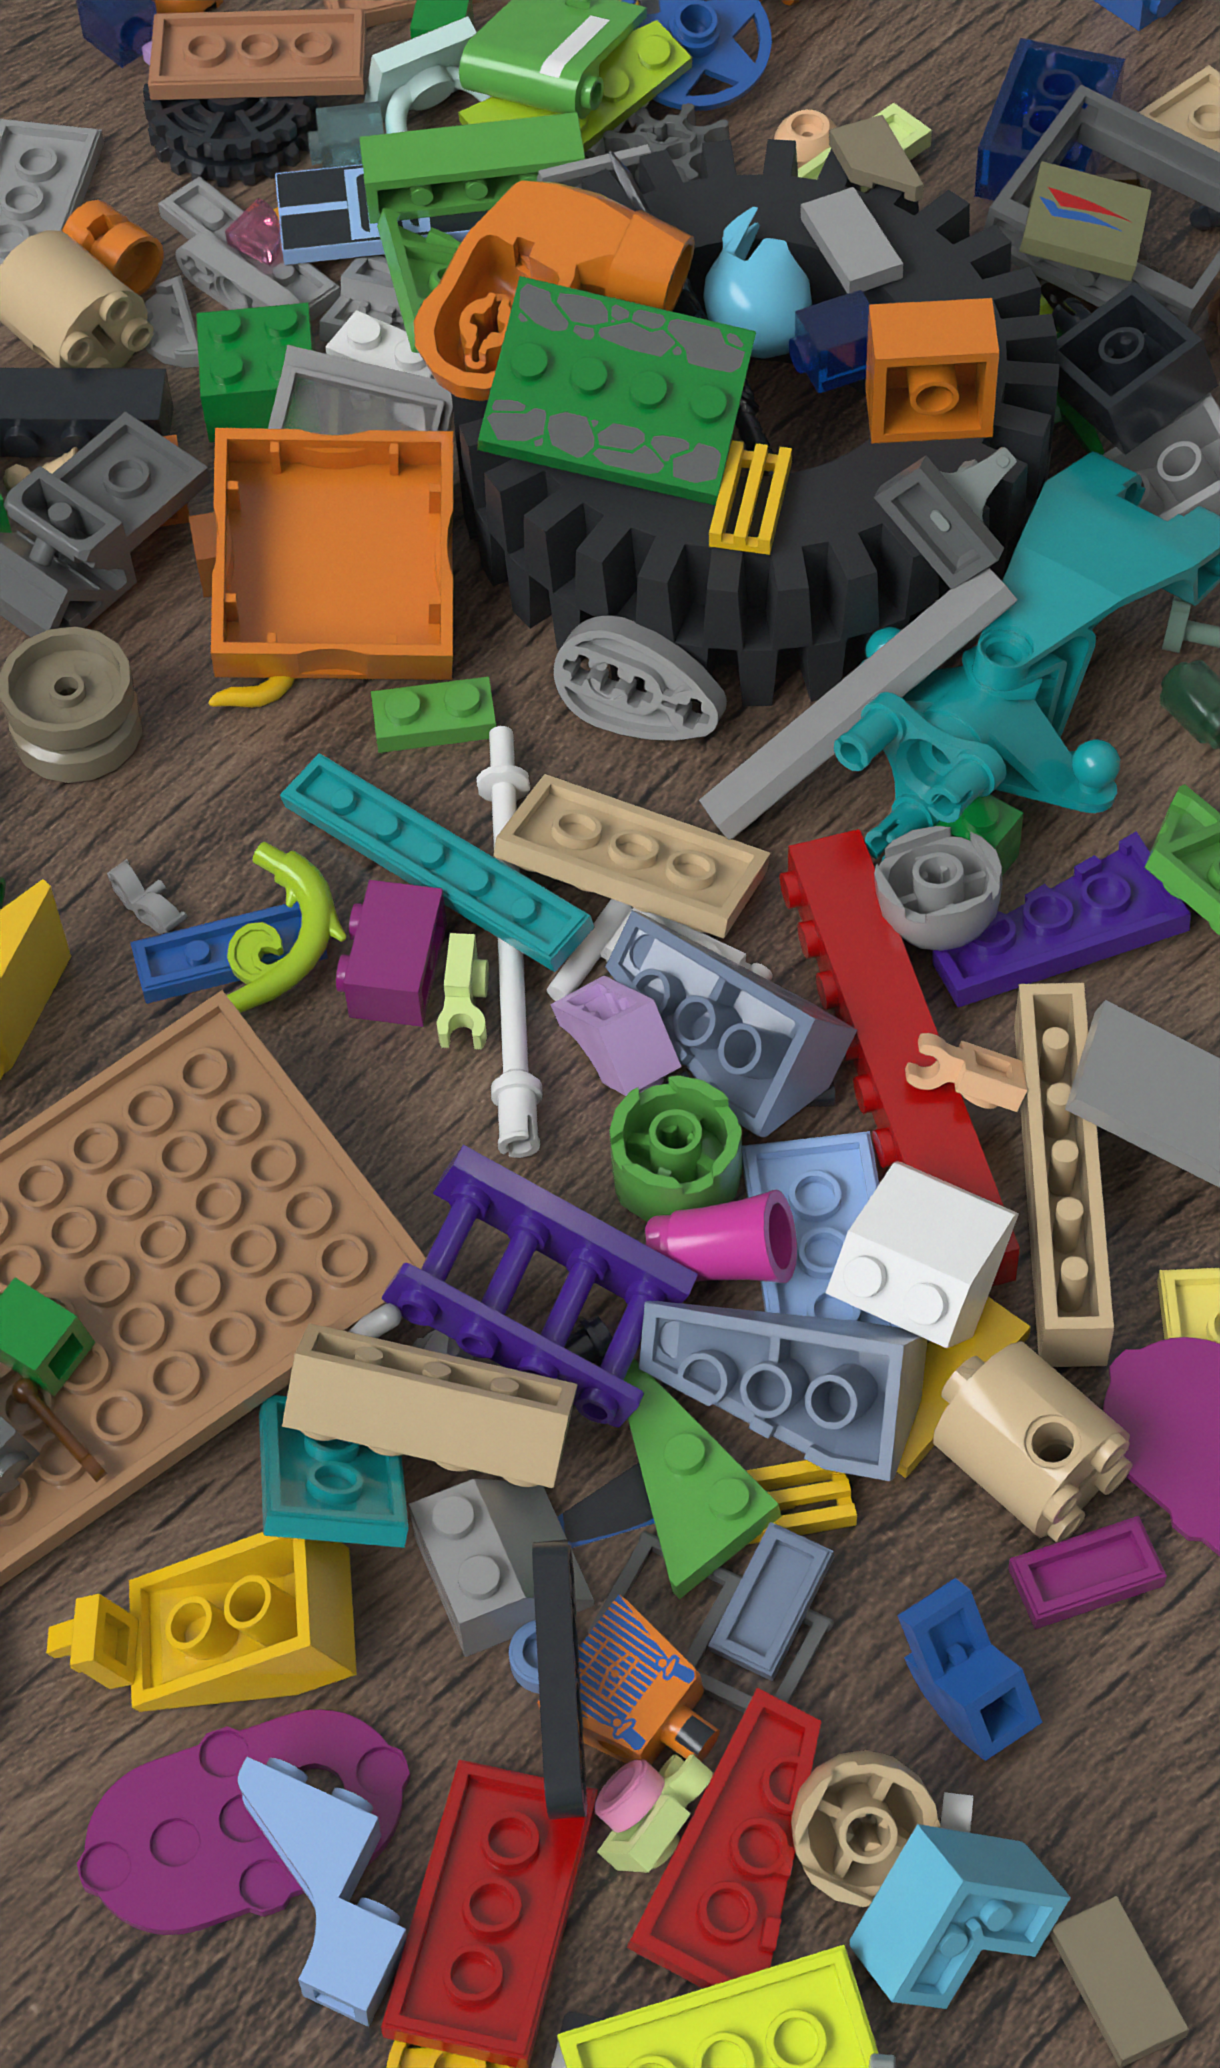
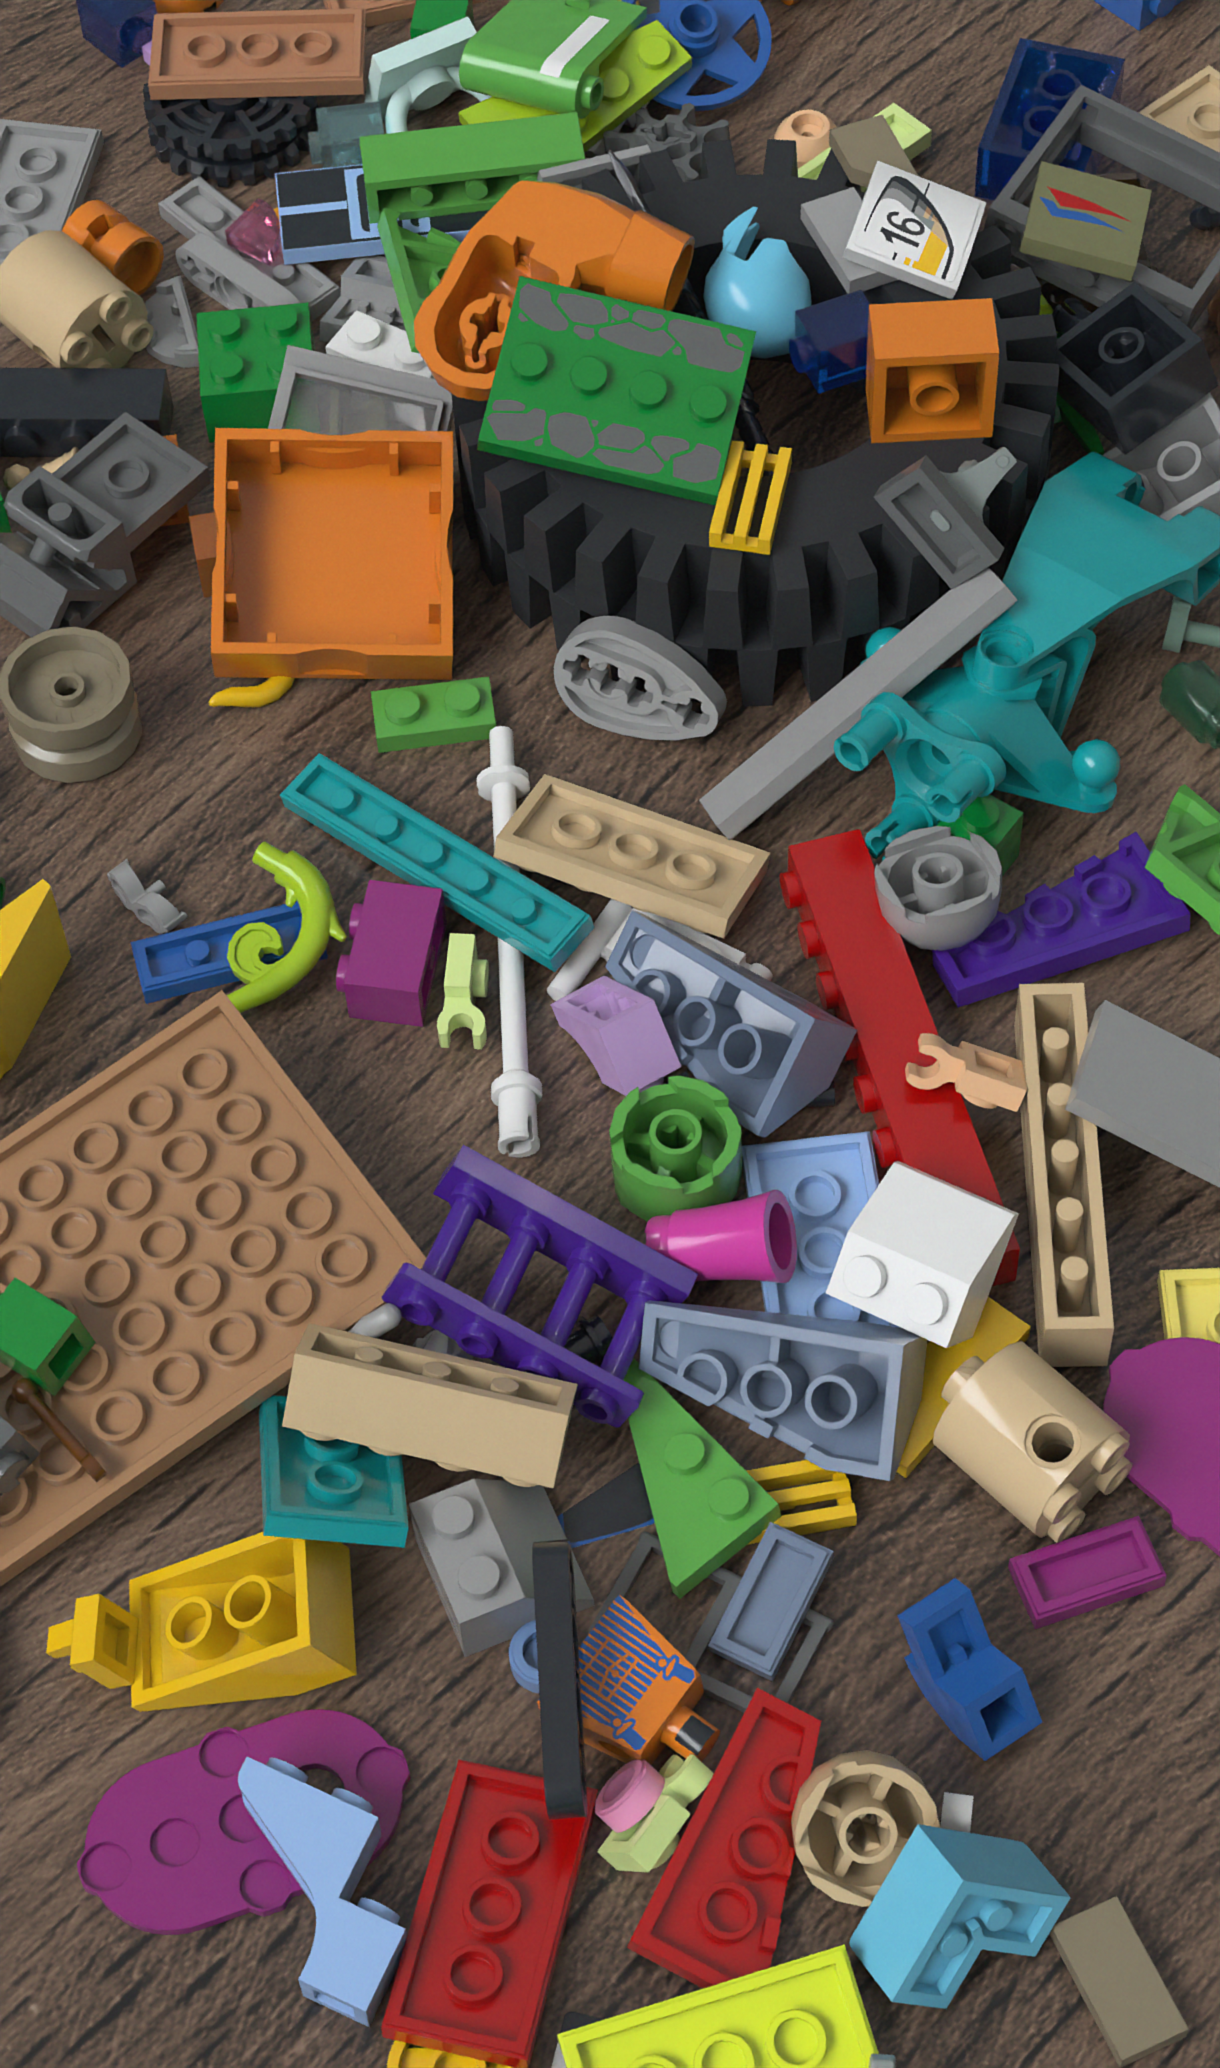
none -> slope [842,161,986,300]

